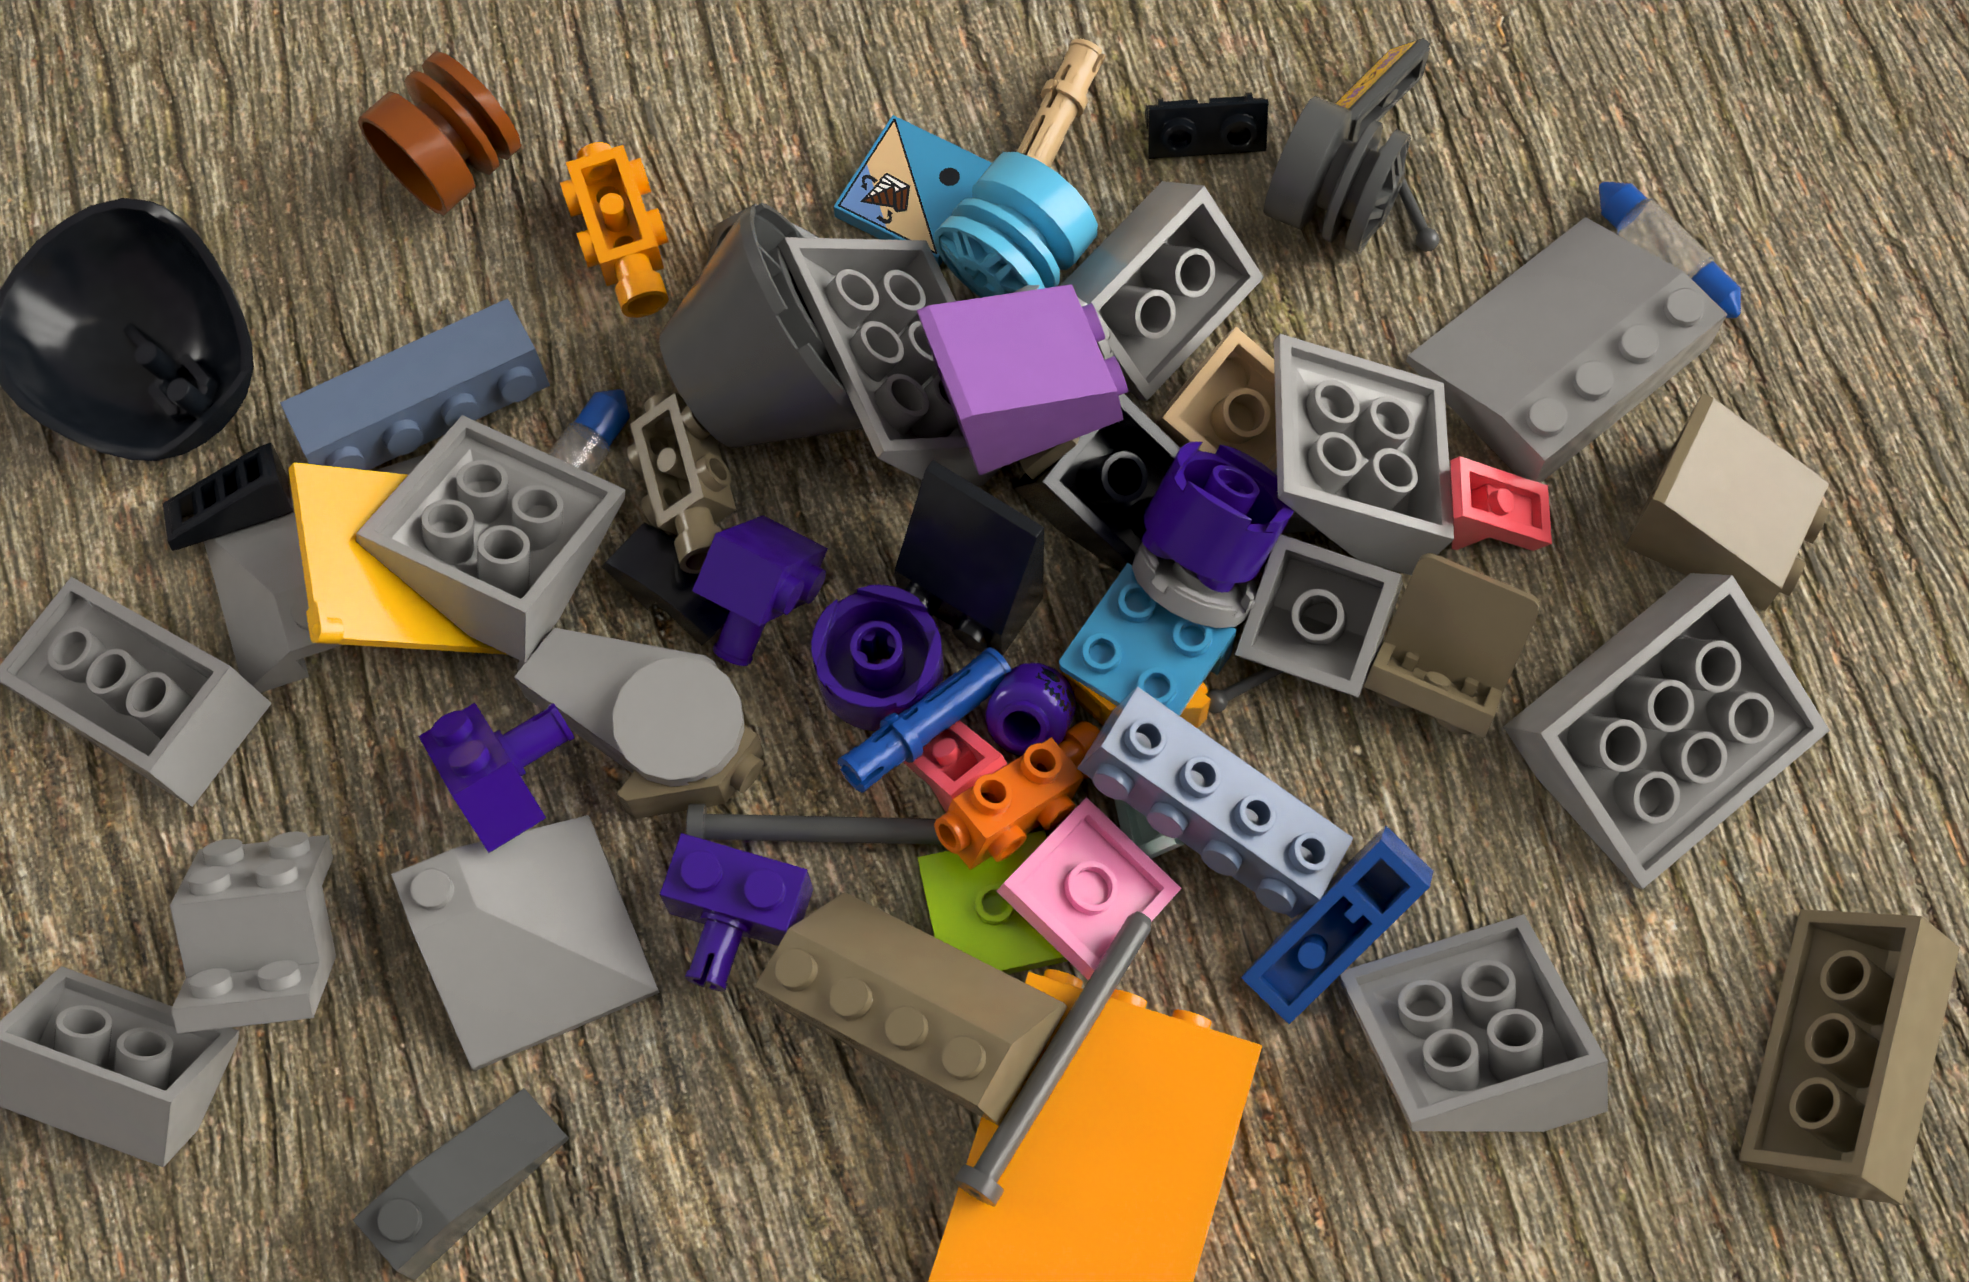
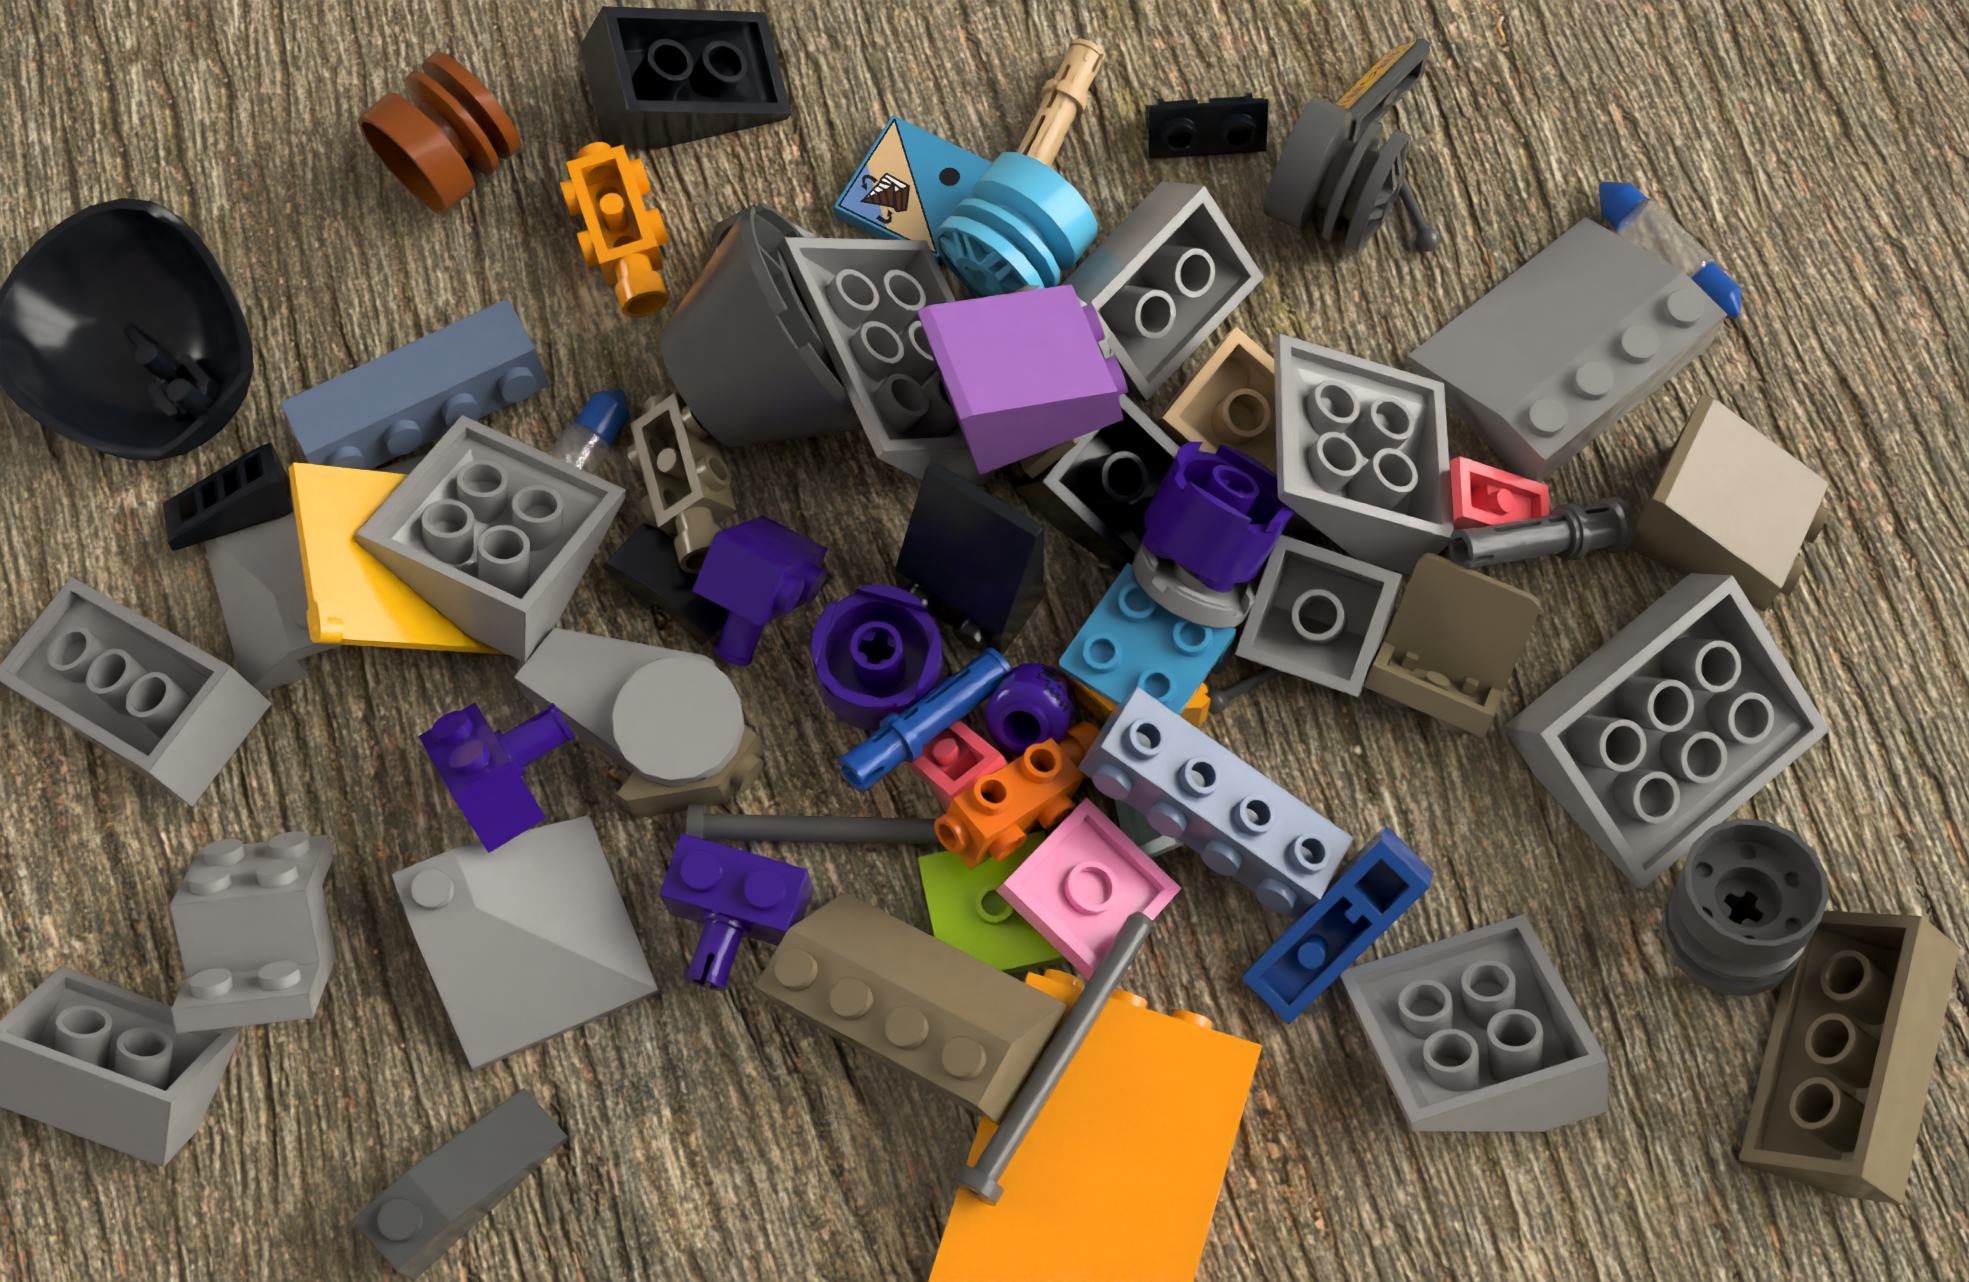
none -> black slope [580,6,792,149]
none -> dark grey pin [1448,496,1635,569]
none -> dark grey wheel [1662,819,1829,996]

